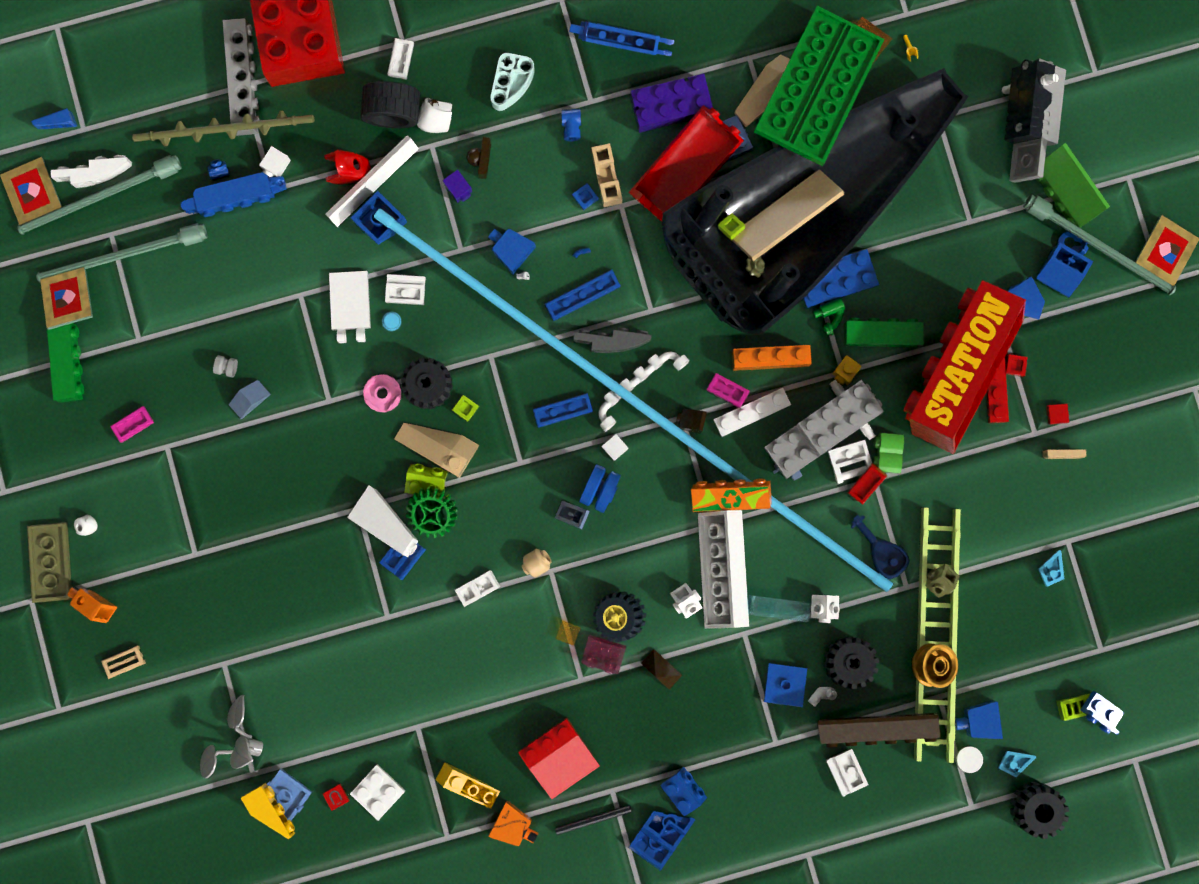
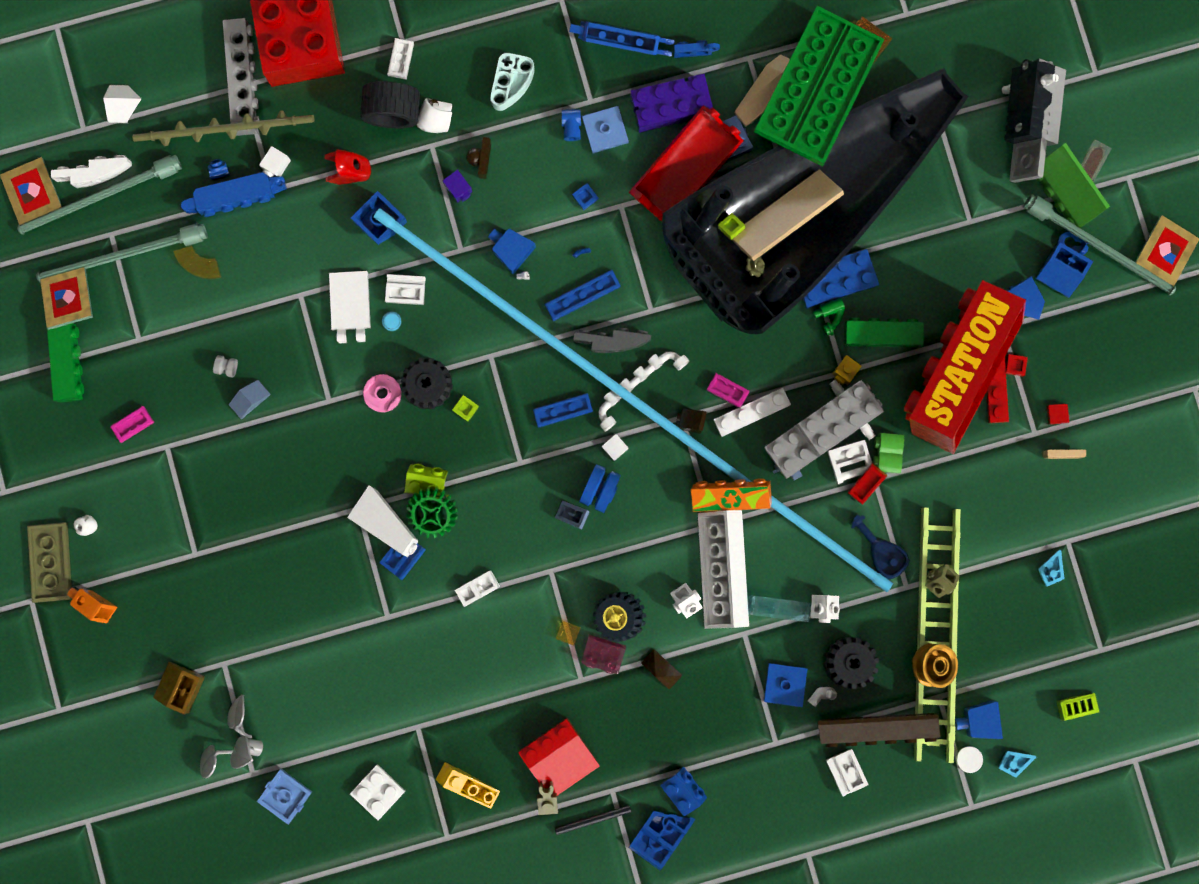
blue slope [31,108,77,130] -> none
tan tile [101,646,146,679] -> none
yellow slope [241,783,295,839] -> none
red tile [323,784,350,811] -> none
white tile [326,135,419,227] -> none
tan wedge [394,423,479,478] -> none
orange torso [489,801,538,846] -> none
tan head [522,549,552,577] -> none
tan arch [591,143,622,207] -> none
orange brick [732,345,811,371] -> none
yellow hand [903,35,918,62] -> none
black wheel [1010,782,1069,839] -> none
bracket [1080,691,1124,735] -> none
none -> white slope [103,85,141,123]
none -> pearl gold slope [153,662,205,714]
none -> clear yellow tile [173,246,222,279]
none -> plate [537,781,558,815]
none -> medium blue plate [582,106,629,153]
none -> blue hinge [673,40,720,58]
none -> clear tile [1081,140,1112,182]

